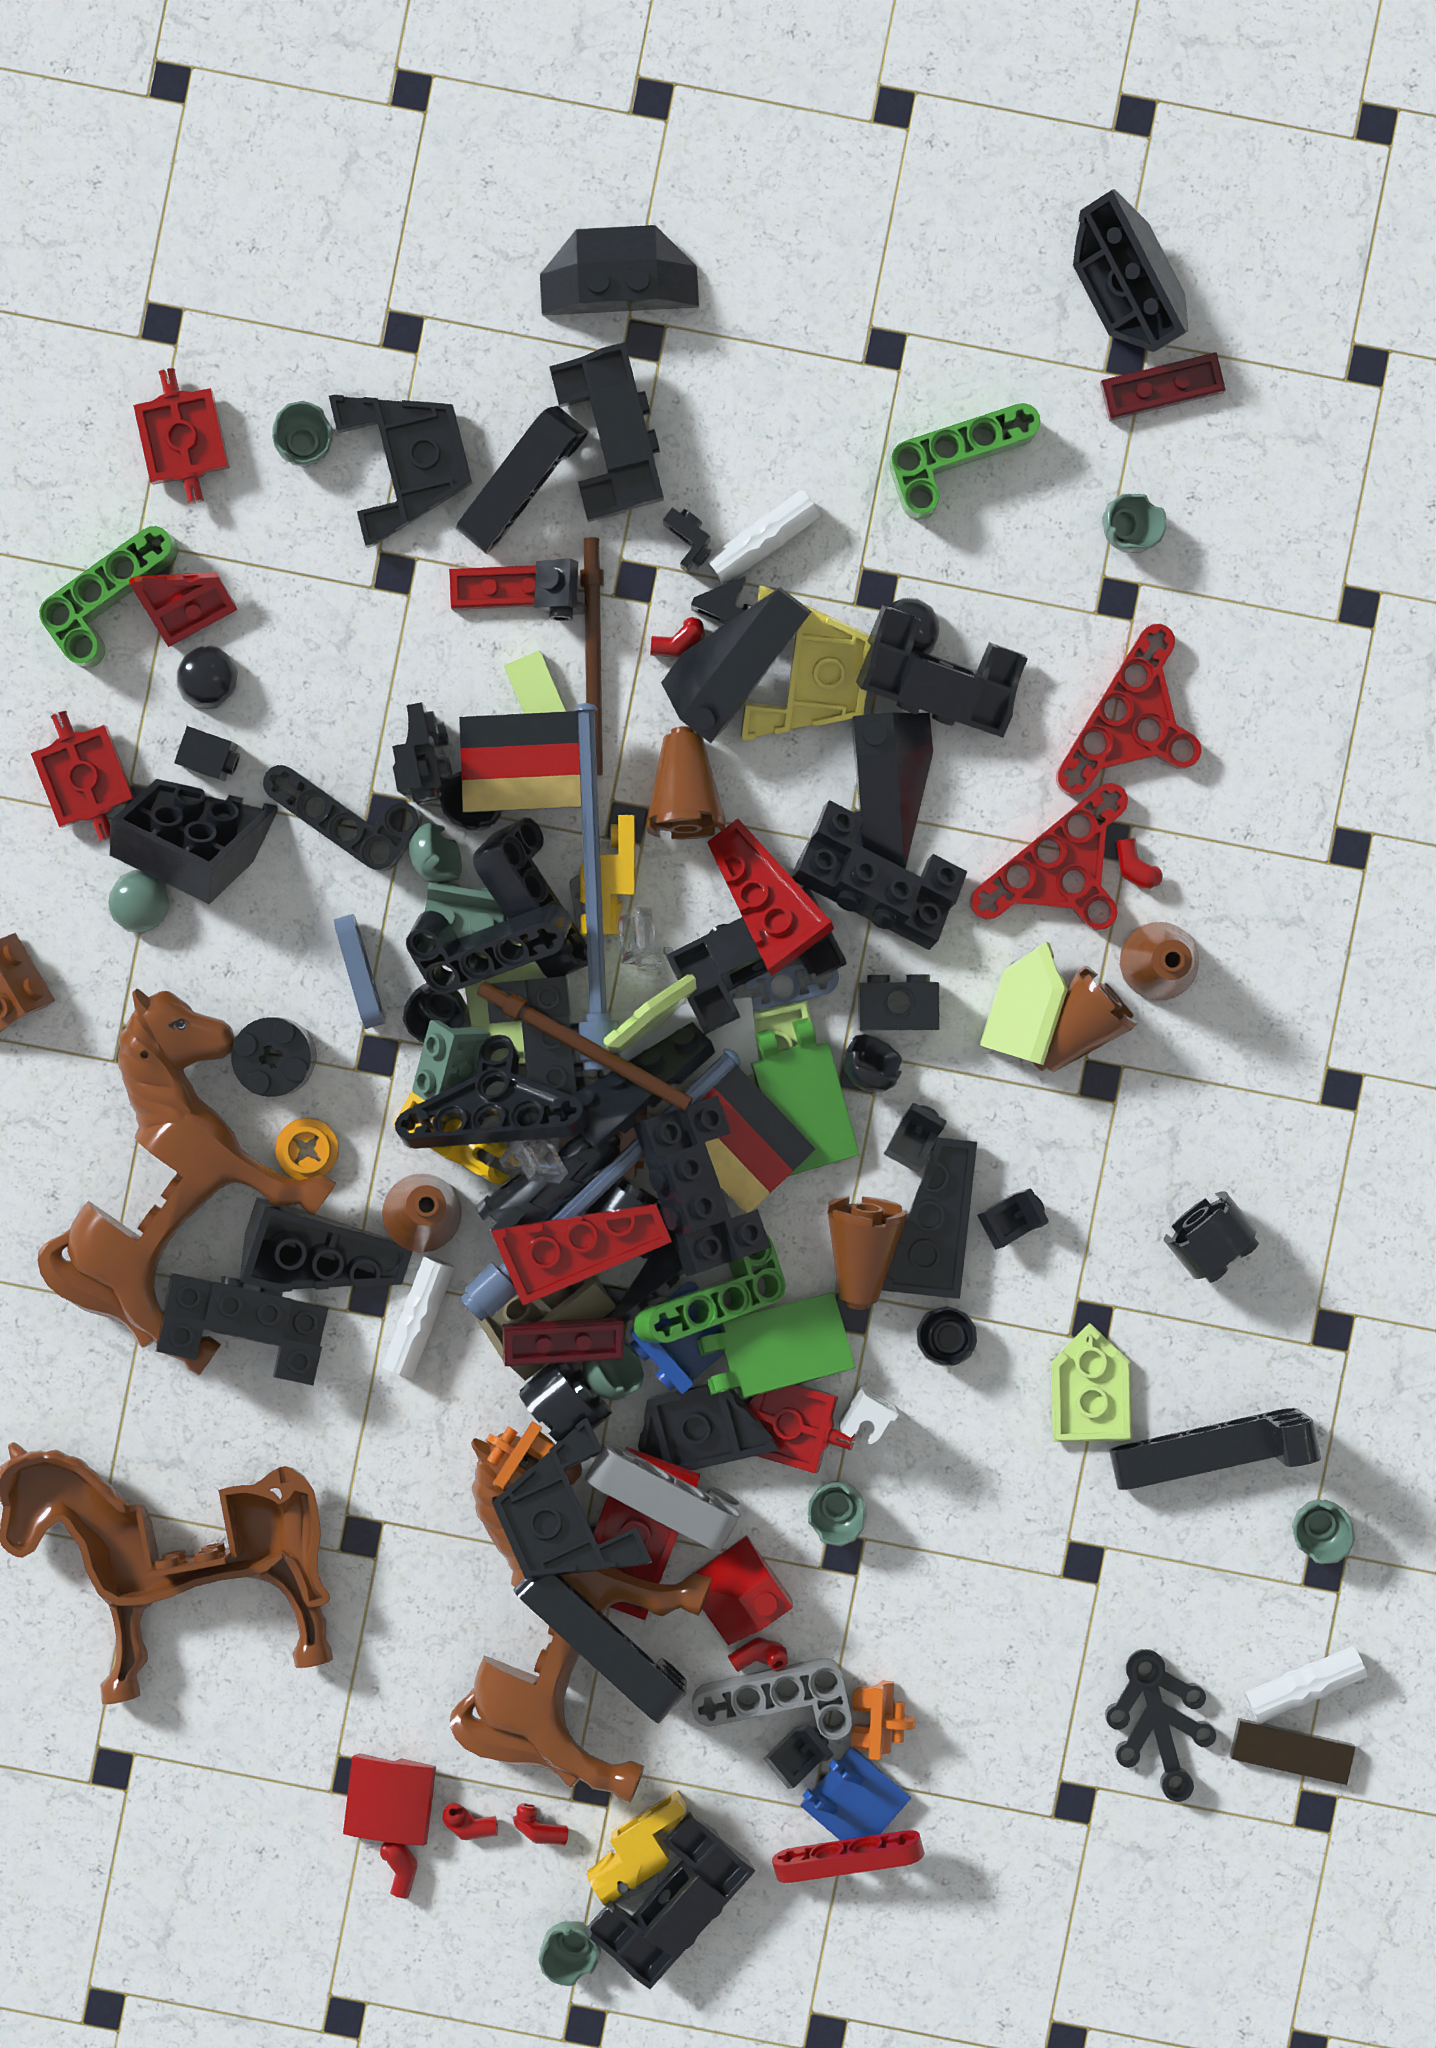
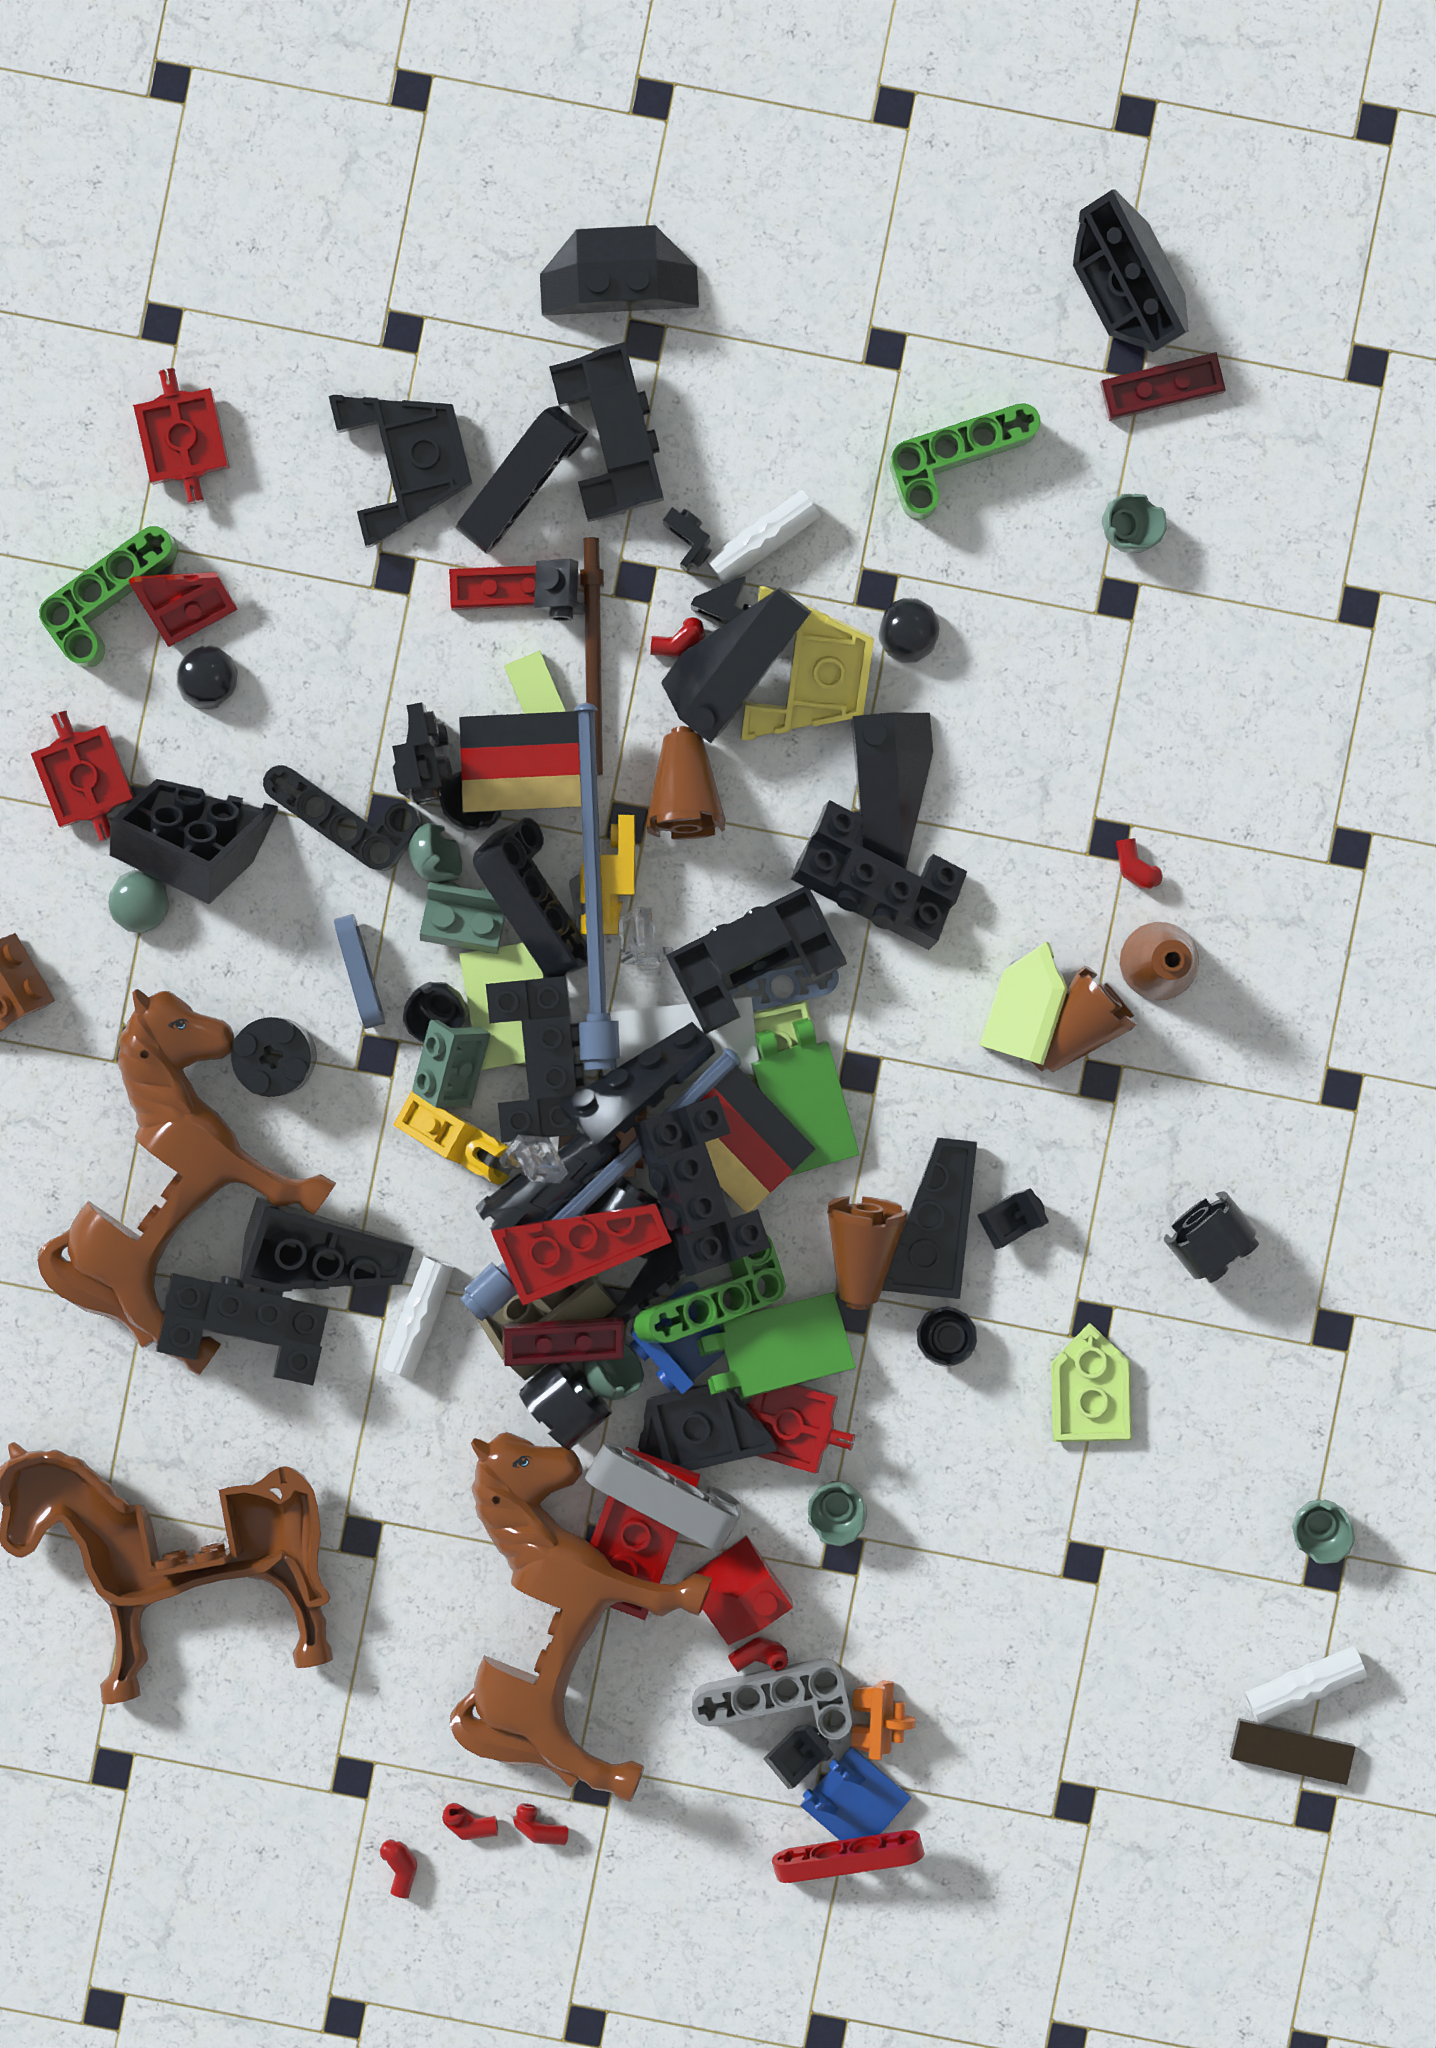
black brick [174,726,240,782] -> none
sand green hair [272,401,333,467] -> none
light orange gear [275,1118,339,1180] -> none
red slope [343,1753,436,1846] -> none
dark orange cone [382,1174,461,1253] -> none
black beam [395,1034,588,1149] -> none
black beam [406,904,572,994] -> none
reddish brown bar [476,981,693,1112] -> none
orange hips [486,1421,555,1491] -> none
black wing [492,1418,652,1579] -> none
black beam [513,1575,687,1724] -> none
sand green hair [538,1921,601,1986] -> none
black bracket [584,1811,756,1989] -> none
yellow plate [586,1791,686,1906] -> none
yellowish green tile [603,974,697,1053] -> none
red wing [707,819,834,977] -> none
white hinge [838,1385,899,1444] -> none
black hair [843,1034,902,1093] -> none
black bracket [856,604,1028,738] -> none
black brick [858,974,939,1030] -> none
black bracket [884,1103,947,1173] -> none
red beam [969,783,1128,930] -> none
red beam [1056,624,1202,795] -> none
black plant [1105,1649,1216,1802] -> none
black beam [1109,1408,1321,1490] -> none

